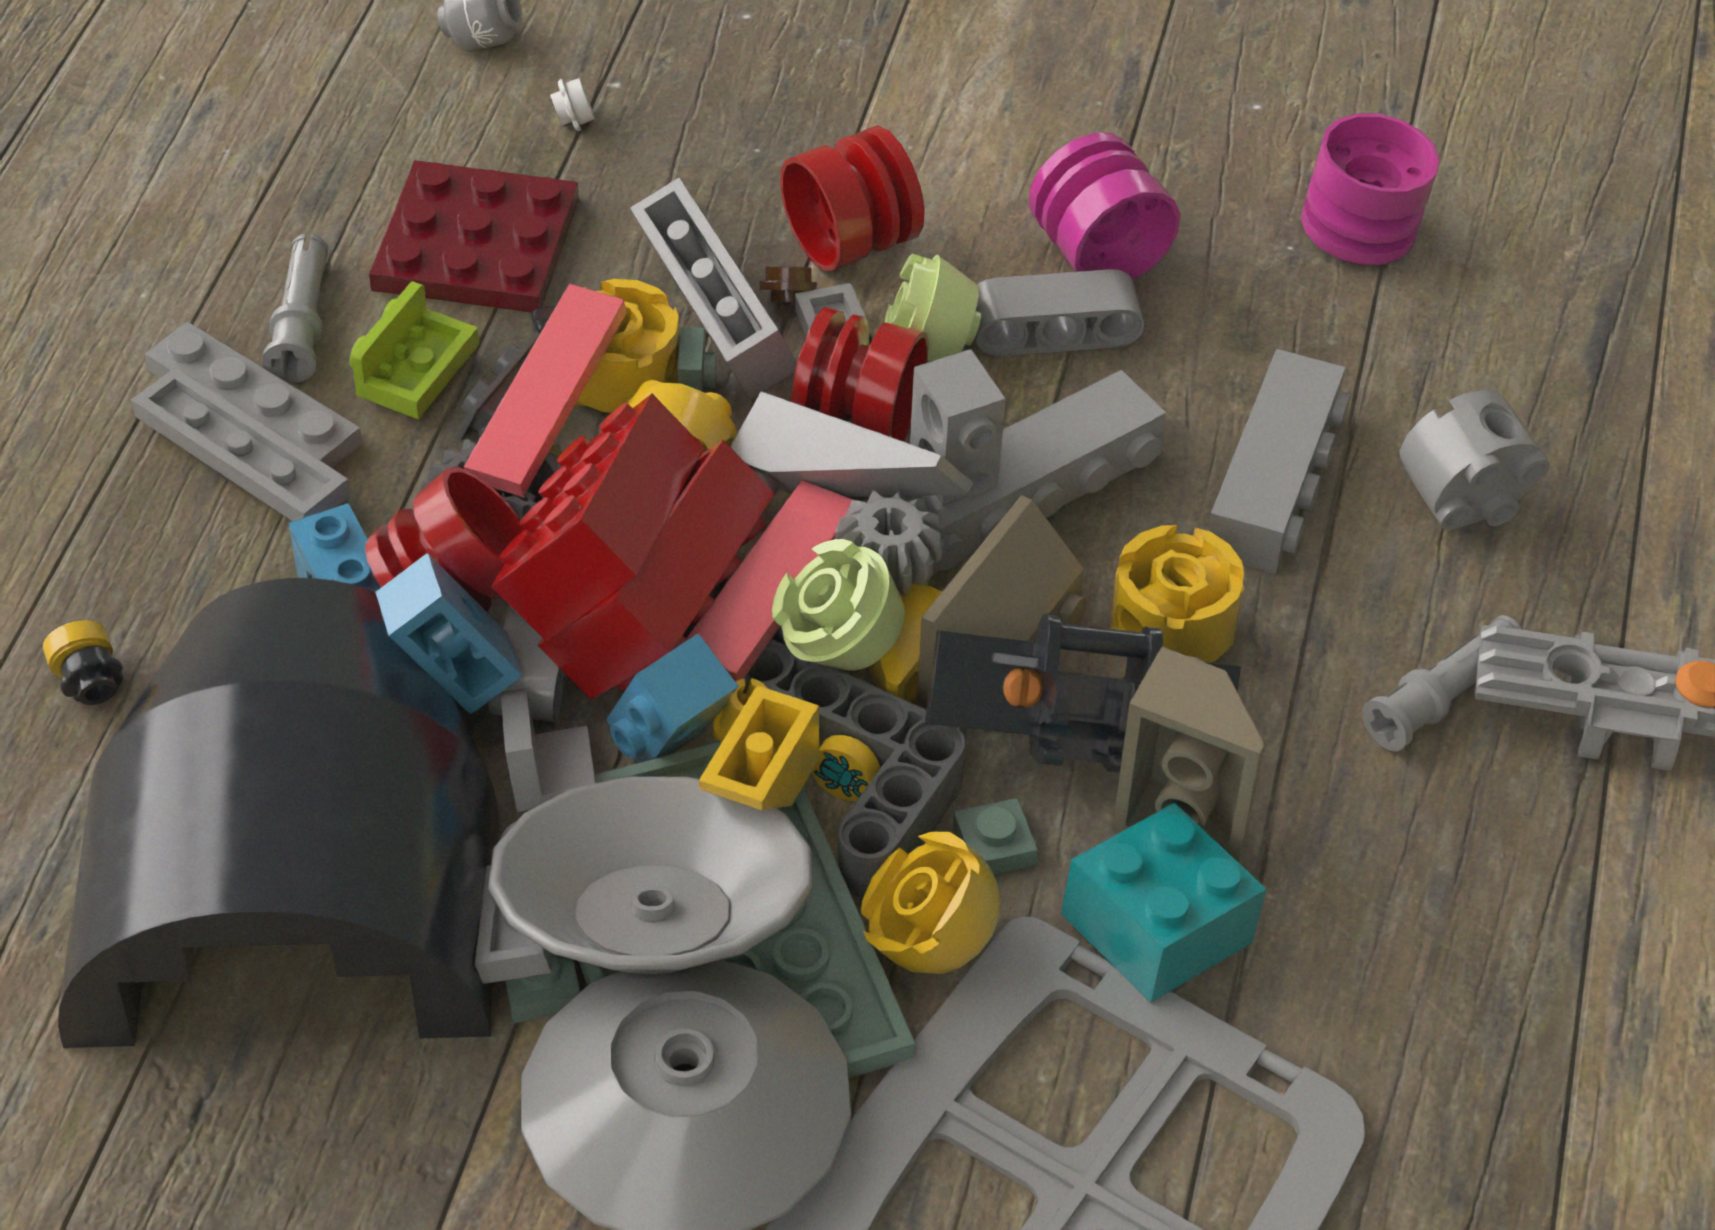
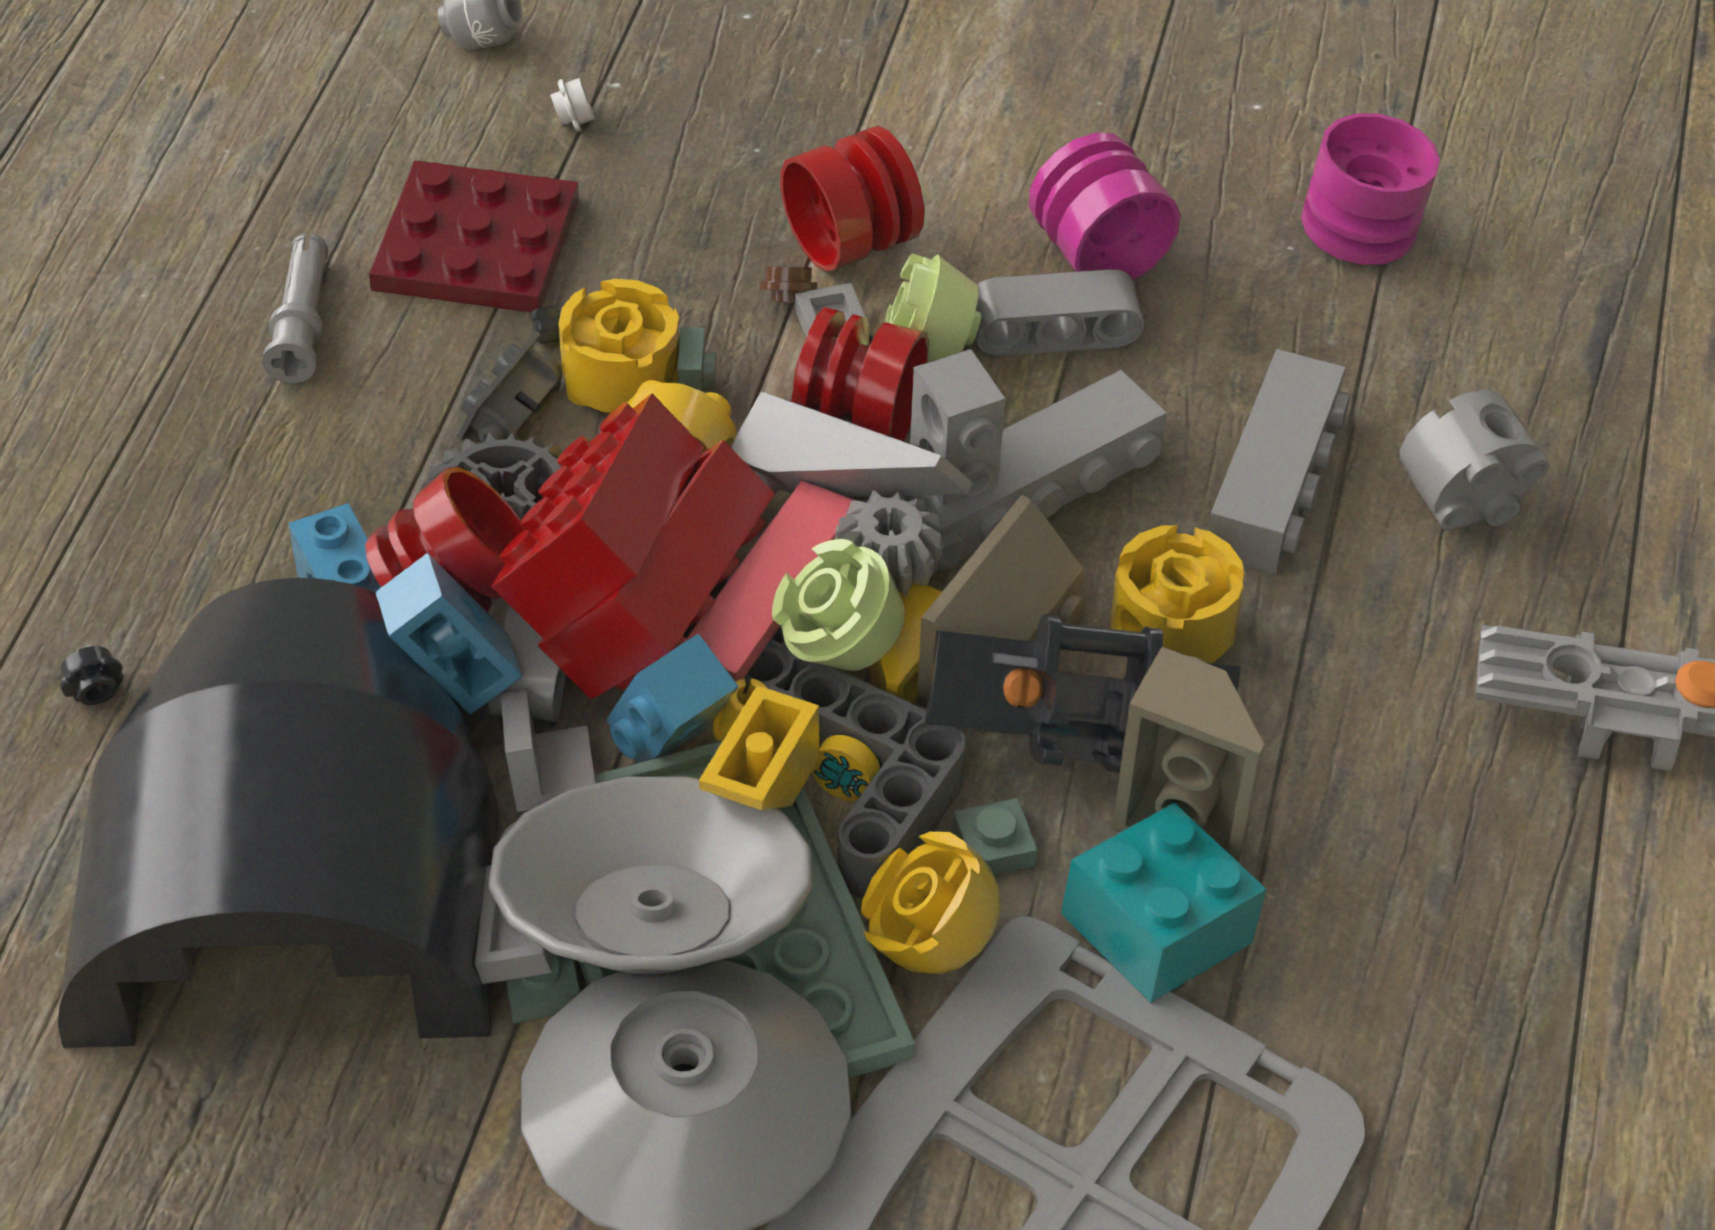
yellow tile [43,620,113,678] -> none
light grey plate [131,367,351,521] -> none
light grey plate [145,321,362,469] -> none
lime bracket [350,281,479,420] -> none
coral tile [464,284,626,497] -> none
light grey brick [630,178,797,400] -> none
light grey pin [1362,615,1521,752] -> none

